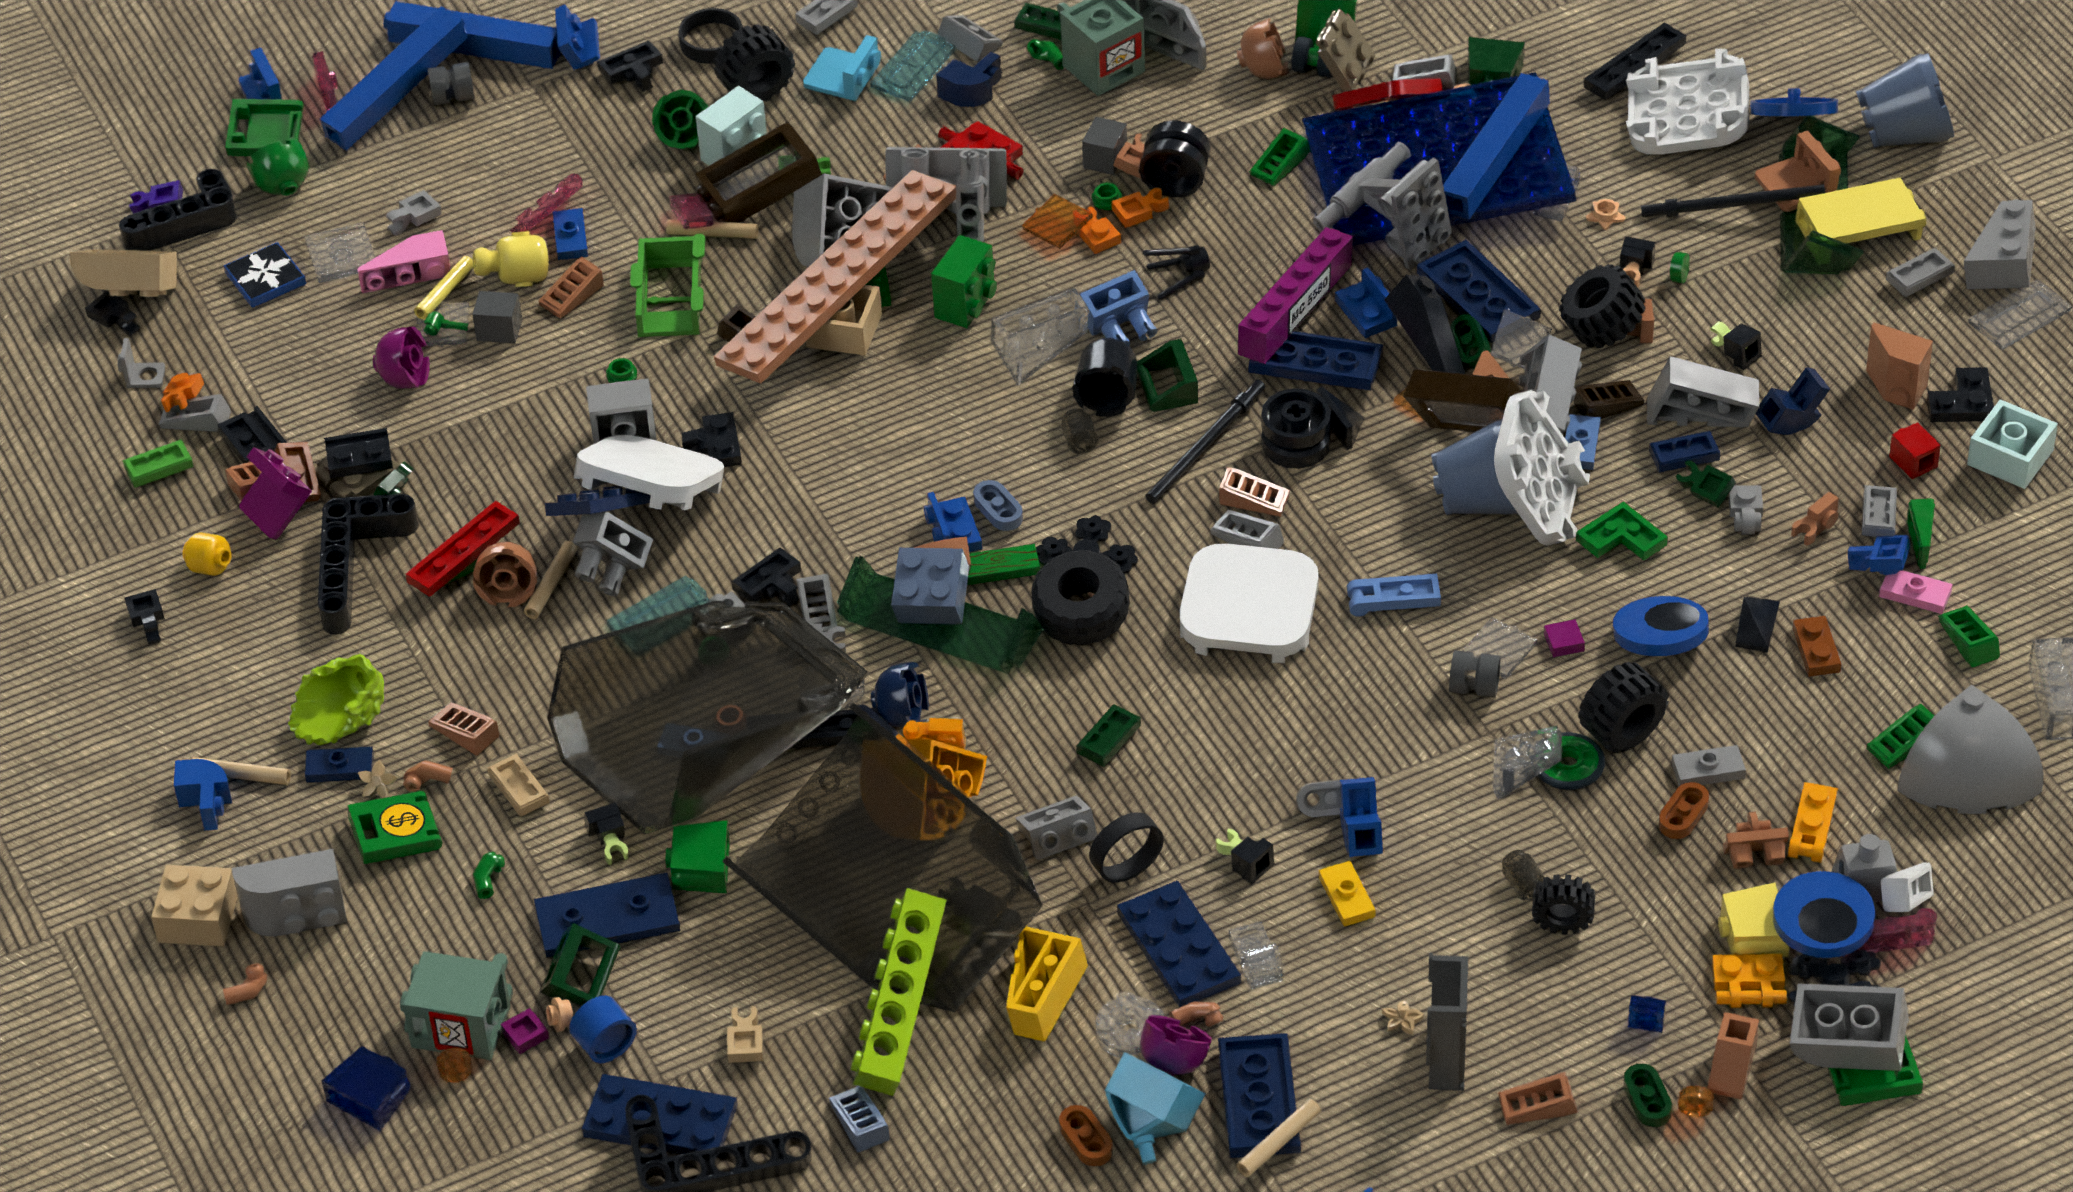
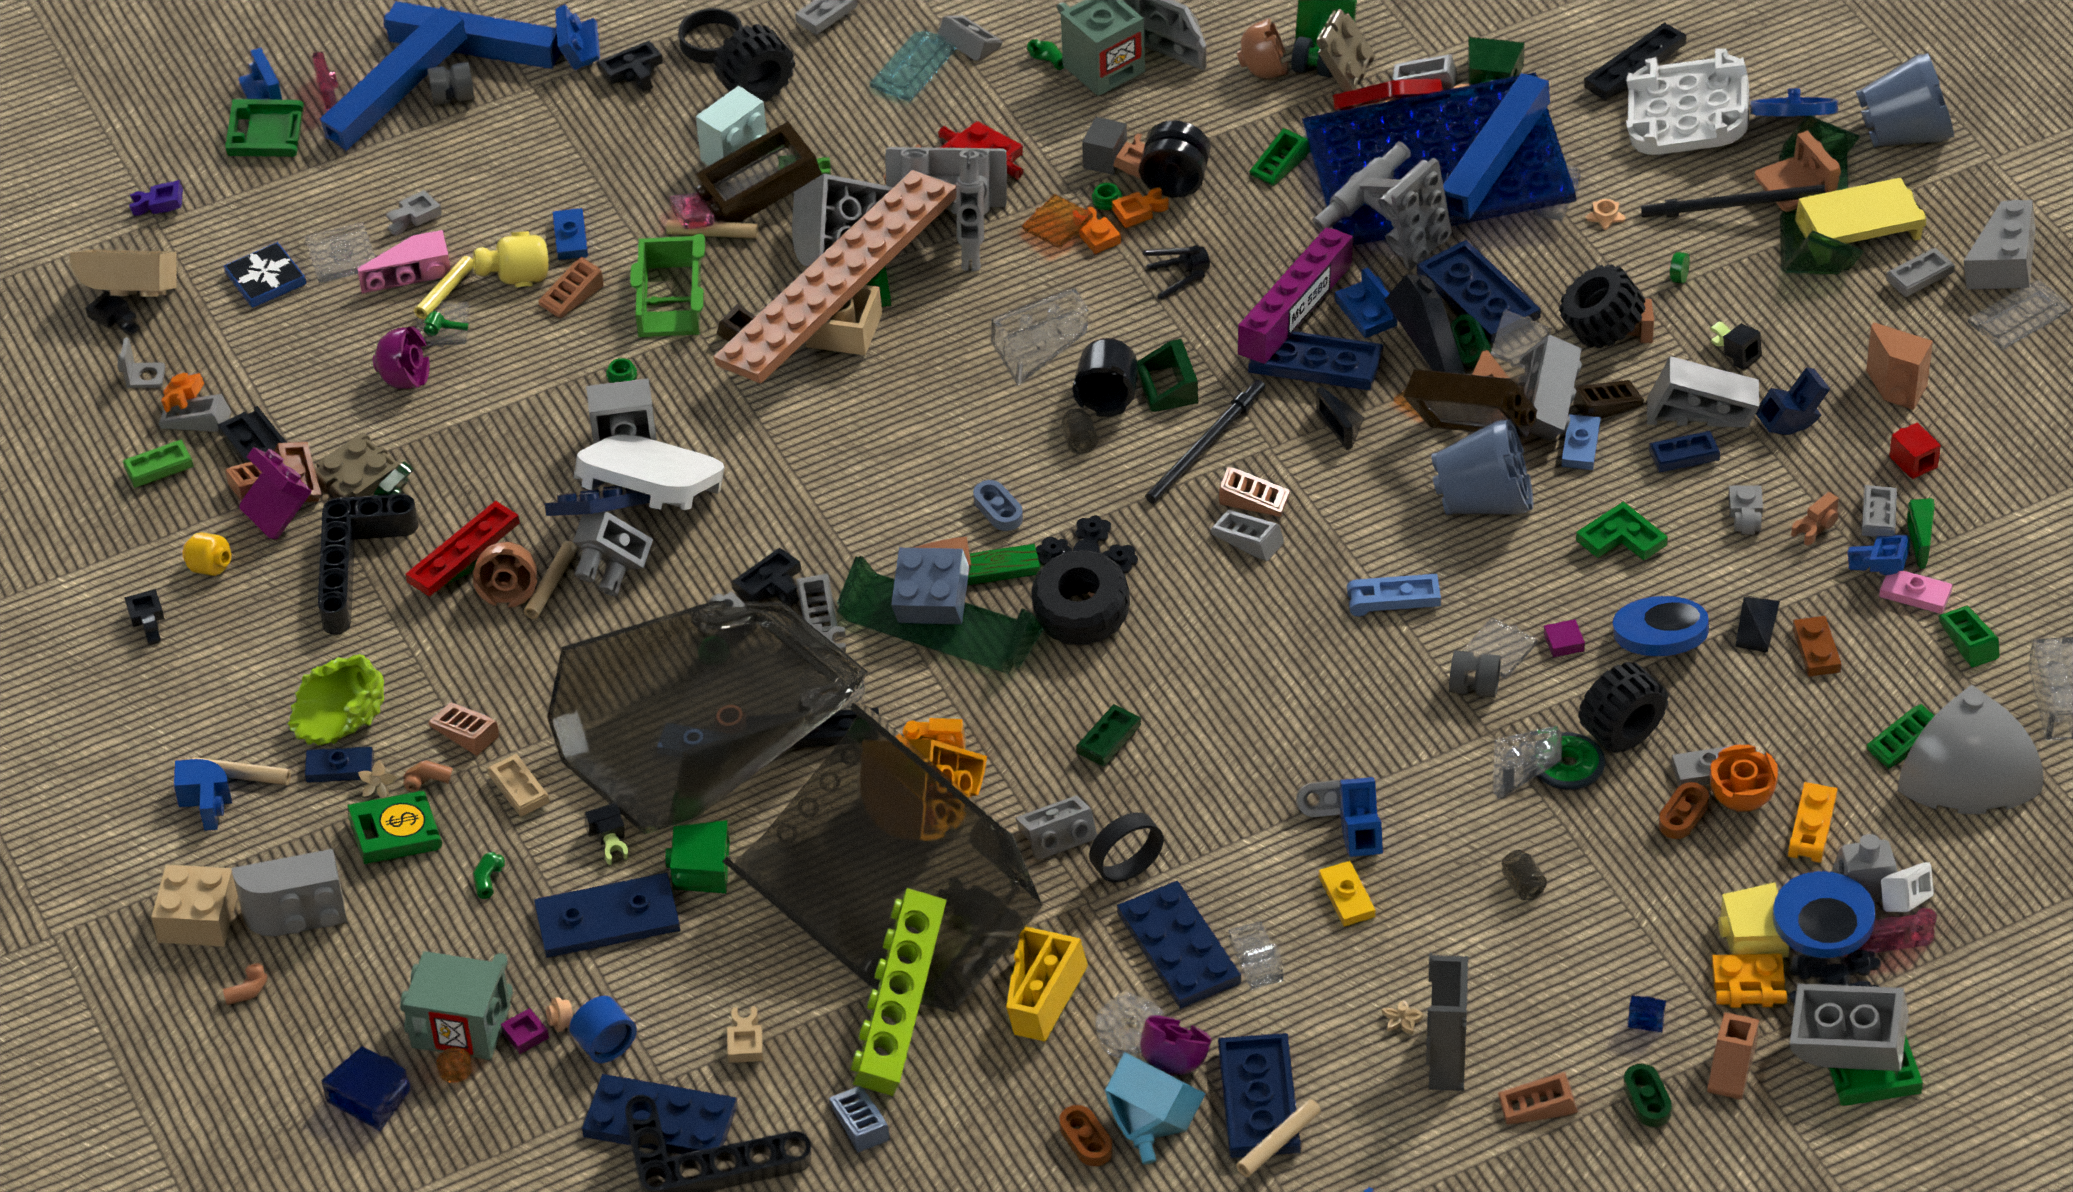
black beam [119,169,237,251] -> none
green cylinder [246,139,309,196] -> none
black plate [324,428,393,479] -> none
dark grey piece [472,291,522,343] -> none
clear pink plate [510,173,583,232] -> none
dark green tile [540,923,621,1005] -> none
clear light blue piece [606,576,710,654] -> none
green cylinder [651,89,709,150] -> none
black hinge [681,412,742,467] -> none
medium azure bracket [803,35,881,101] -> none
dark blue cylinder [871,662,929,729] -> none
blue bracket [923,492,982,552] -> none
green brick [931,235,997,328] -> none
dark blue brick [936,52,1002,107] -> none
dark green plate [1014,2,1062,40] -> none
medium blue brick [1078,270,1157,346] -> none
nougat arm [1169,1002,1223,1027] -> none
white tile [1180,544,1318,663] -> none
black piece [1216,829,1275,884] -> none
black wheel [1261,388,1331,469] -> none
white tile [1494,390,1590,546] -> none
black tyre [1532,874,1595,935] -> none
black piece [1620,236,1655,288] -> none
dark green plate [1675,461,1736,508] -> none
clear orange tile [1677,1085,1714,1117] -> none
nougat hips [1723,812,1789,869] -> none
black plate [1927,367,1994,422] -> none
light aqua brick [1967,399,2058,489] -> none
none -> orange cylinder [1710,745,1778,812]

